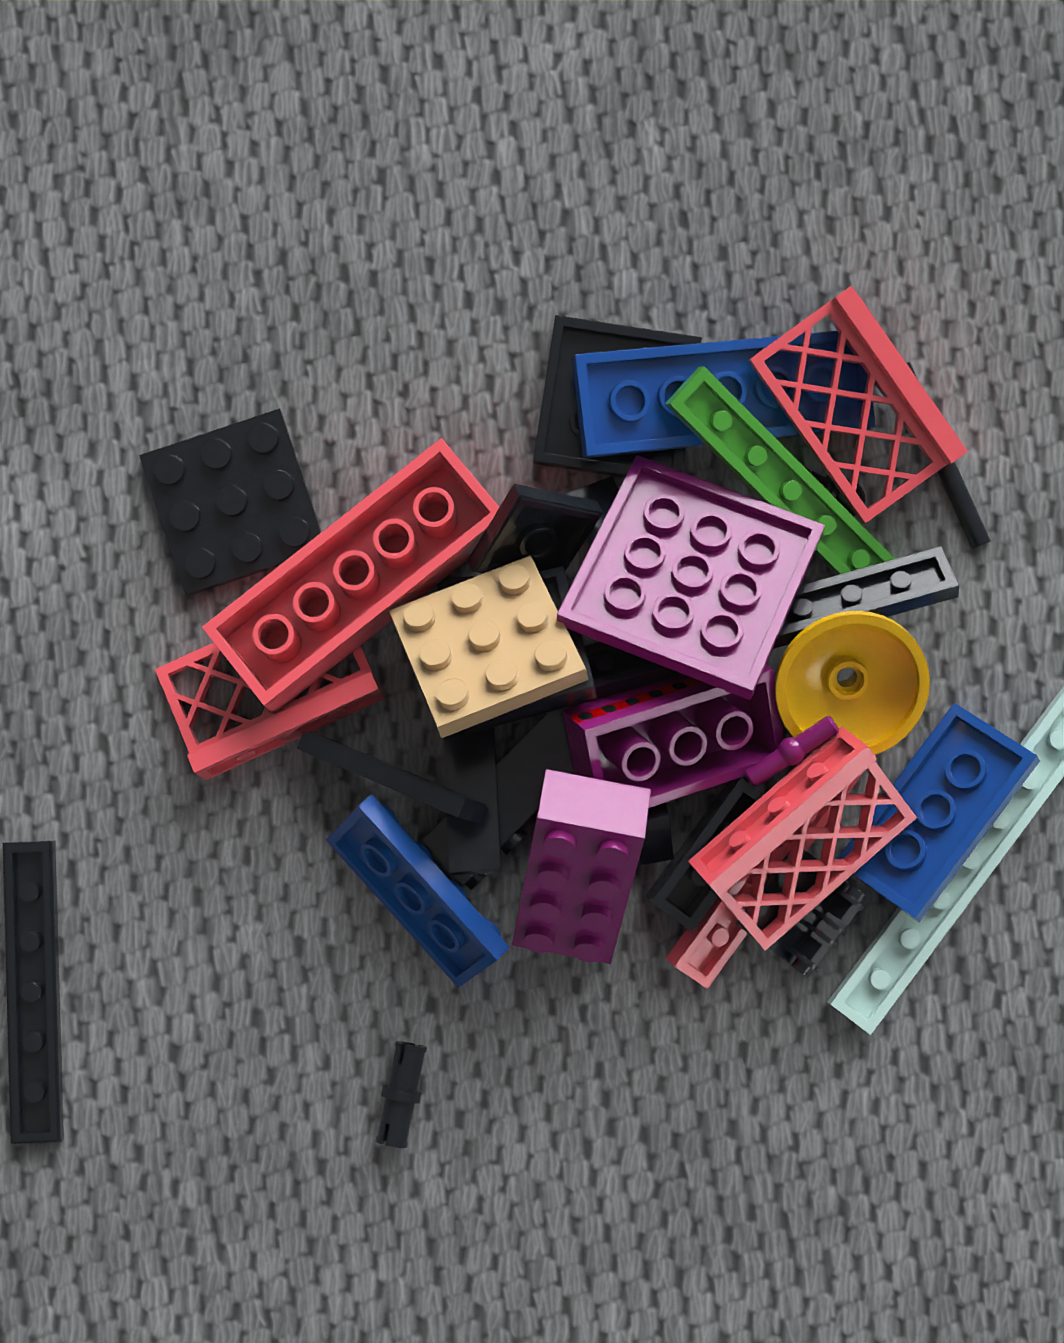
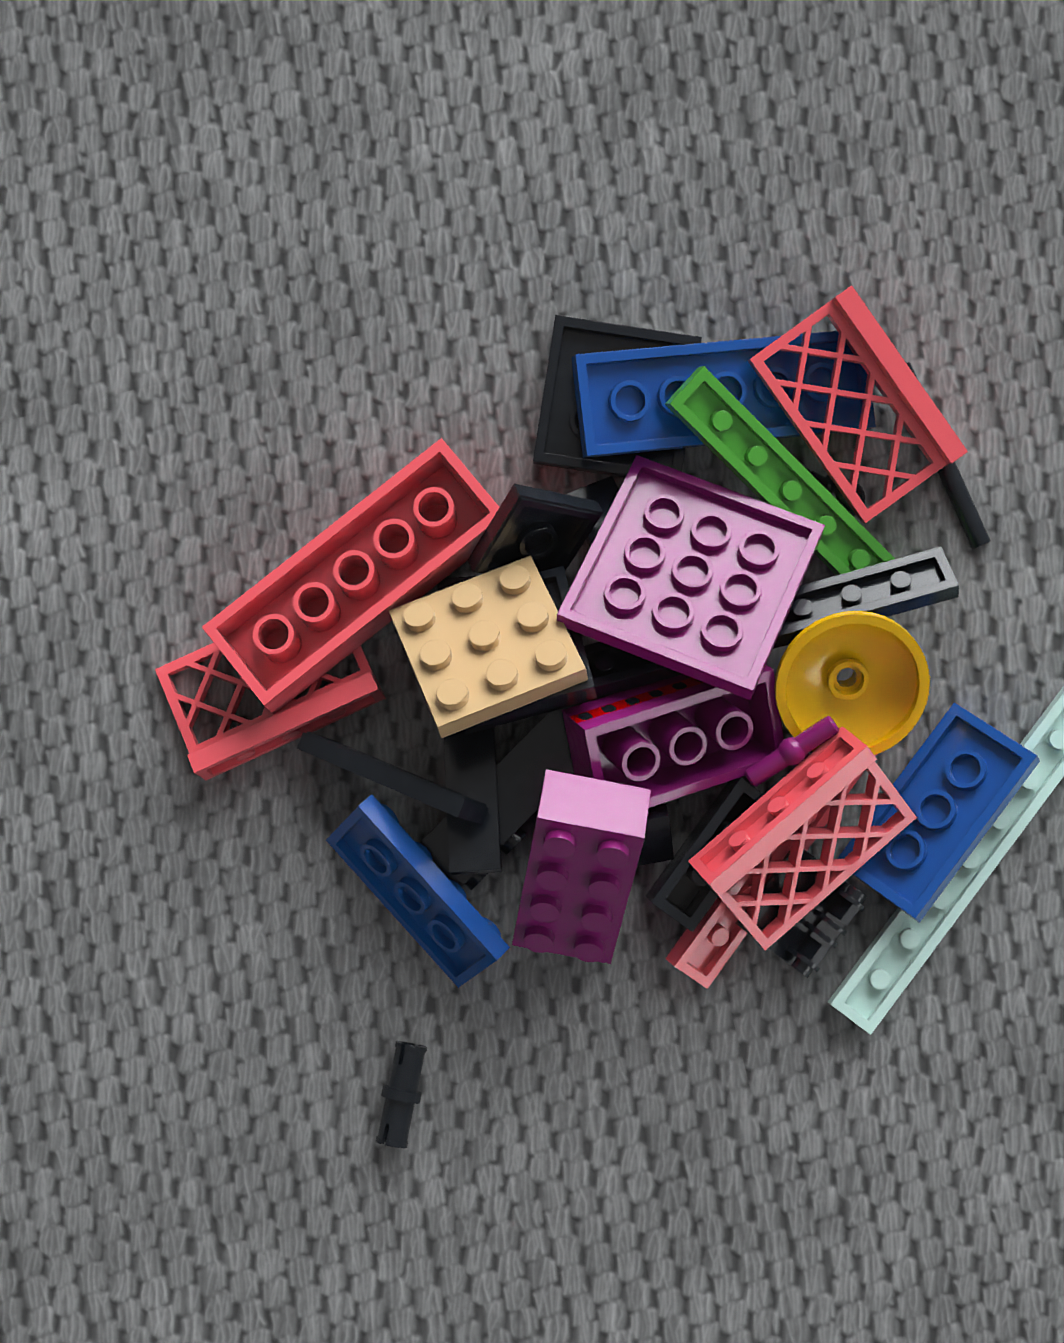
black tile [3,840,64,1144] -> none
black plate [139,408,322,596] -> none

